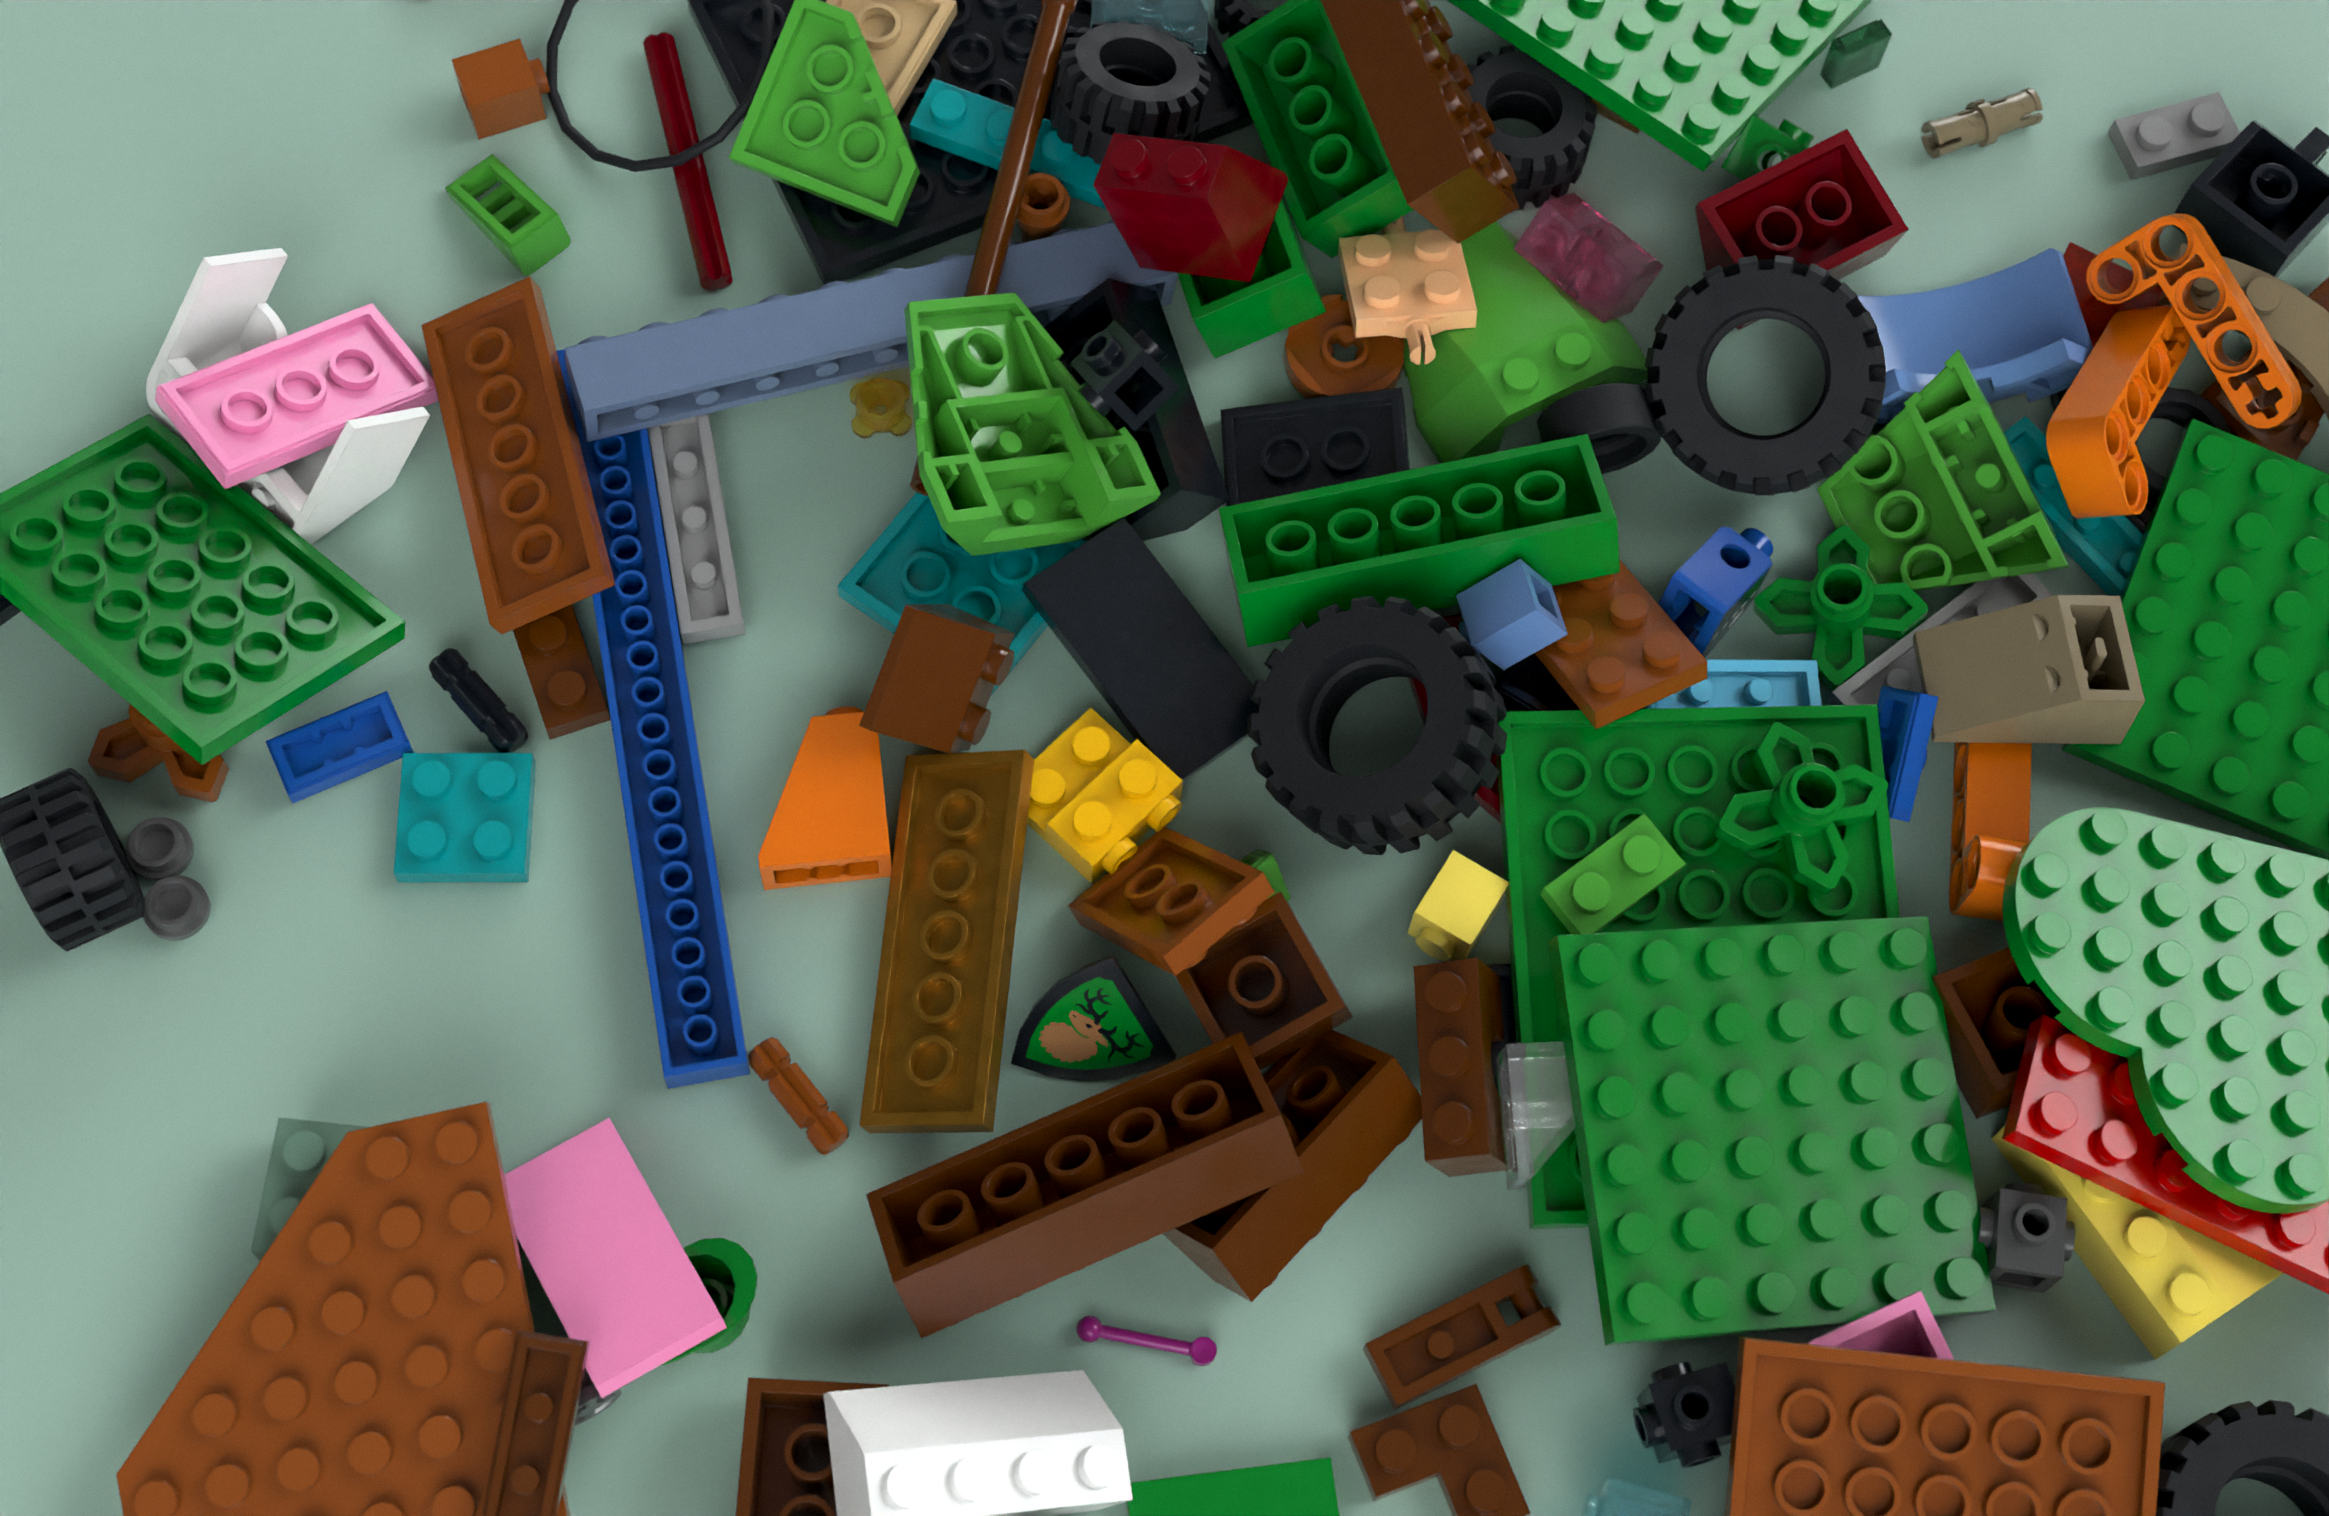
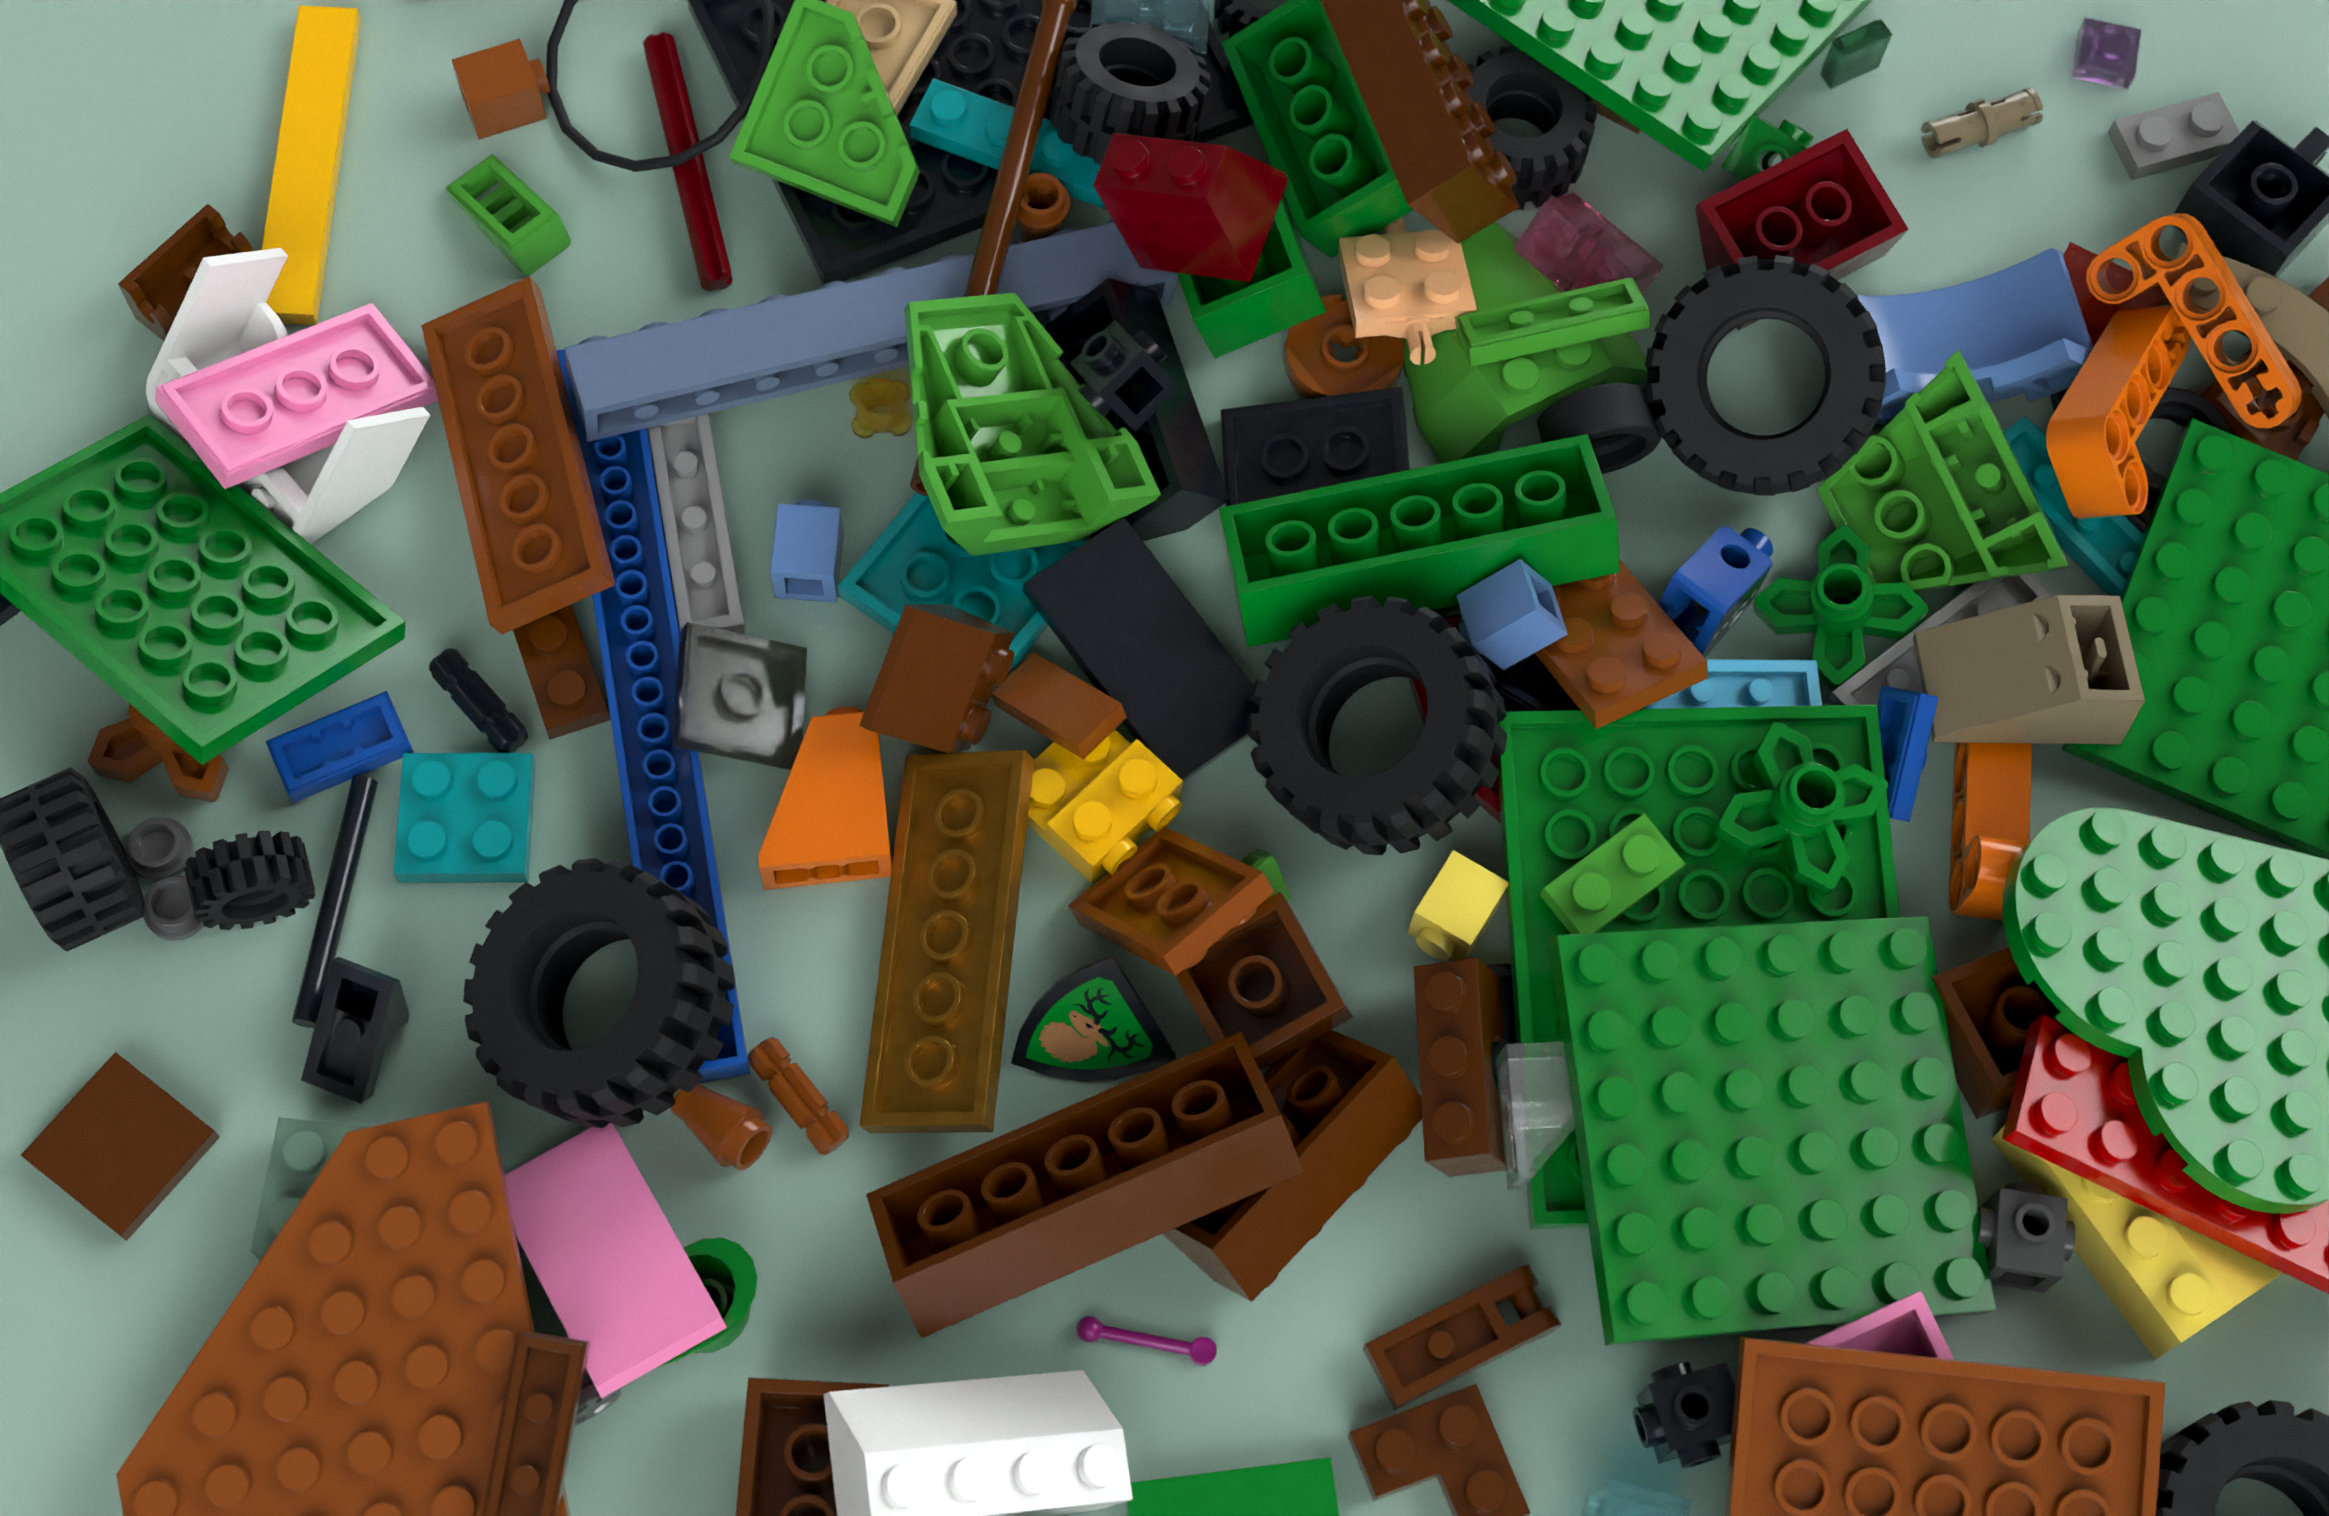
none -> reddish brown tile [21,1052,220,1241]
none -> reddish brown hinge [118,204,253,341]
none -> black tyre [184,831,315,930]
none -> yellow tile [261,5,361,325]
none -> black bar [292,775,378,1028]
none -> black slope [301,957,410,1104]
none -> black tyre [463,858,735,1128]
none -> dark orange cone [671,1083,772,1171]
none -> clear smoke tile [672,622,807,770]
none -> medium blue brick [770,500,844,602]
none -> dark orange tile [991,652,1127,760]
none -> bright green tile [1455,278,1651,367]
none -> clear purple plate [2072,18,2141,89]

